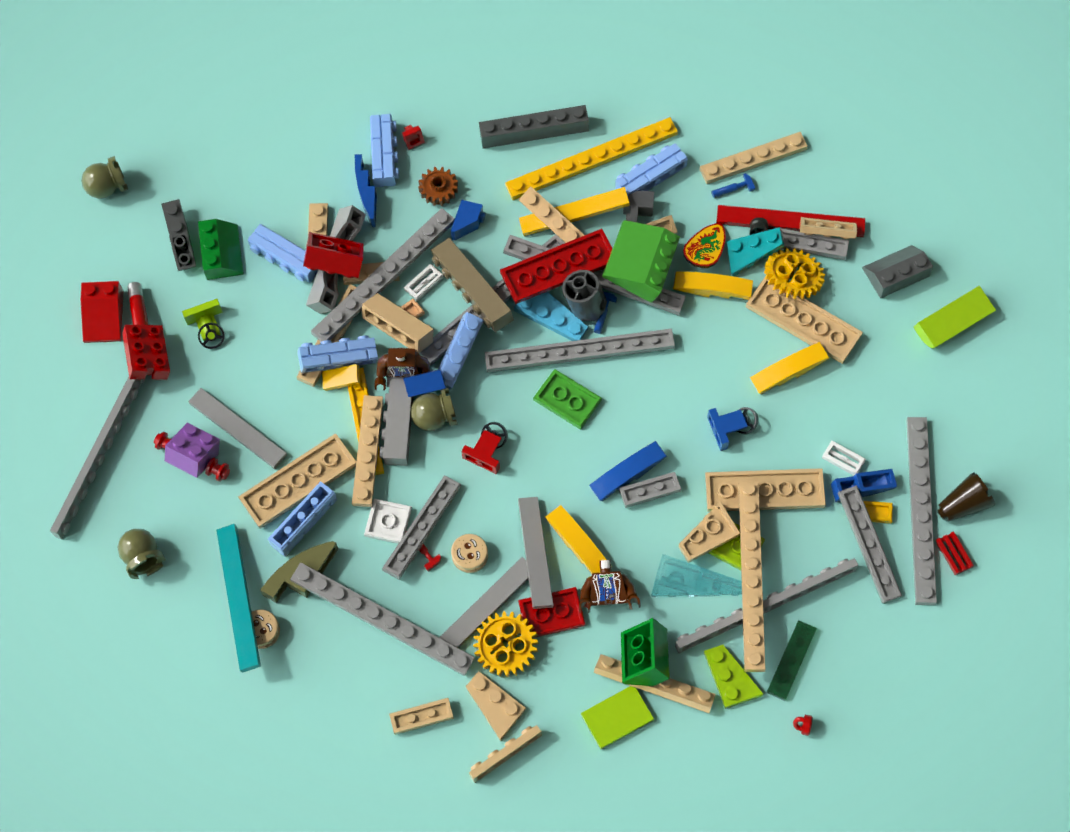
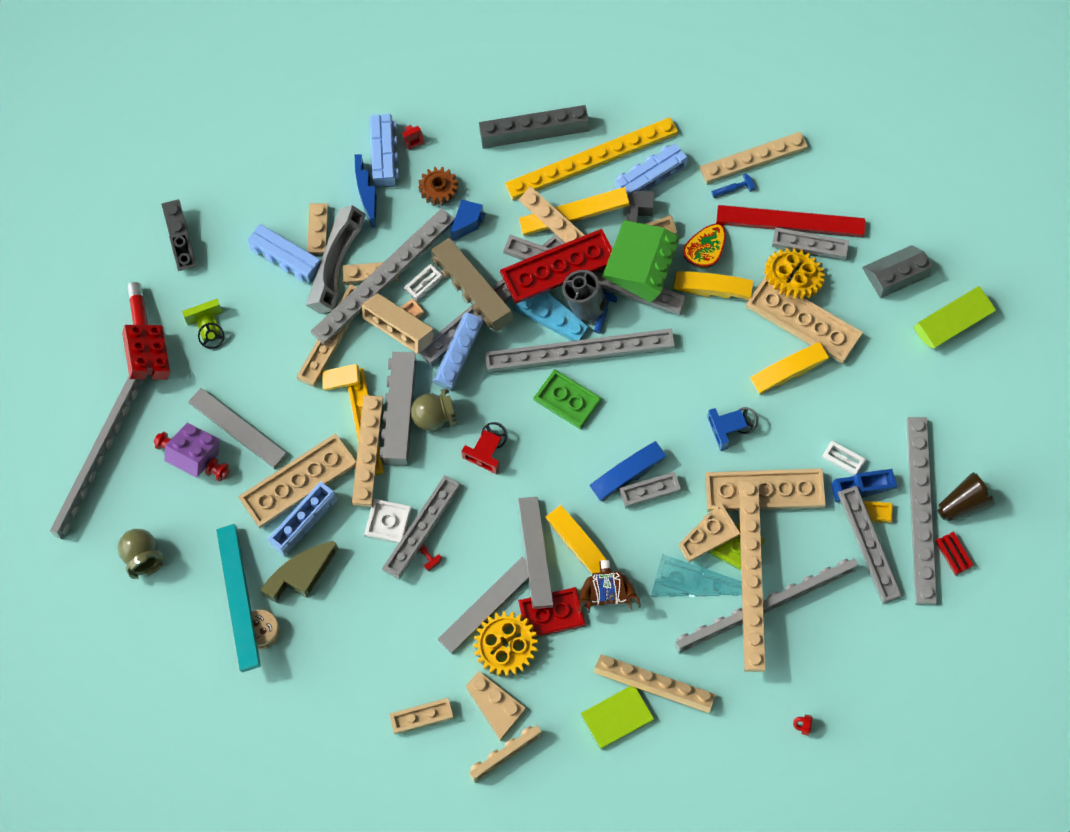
red slope [80,281,124,343] -> none
olive tile [81,156,128,199] -> none
green slope [198,219,244,280] -> none
light grey plate [290,562,475,676] -> none
light blue brick [298,335,378,373] -> none
red slope [303,232,364,278] -> none
reddish brown torso [375,348,430,391] -> none
blue tile [404,369,446,397] -> none
tan head [451,534,488,573] -> none
green slope [621,618,670,686] -> none
lime wing [704,645,763,709] -> none
teal wing [727,227,784,277] -> none
pearl dark grey wheel [750,217,768,235] -> none
clear green tile [767,620,817,701] -> none
tan plate [800,217,857,239] -> none

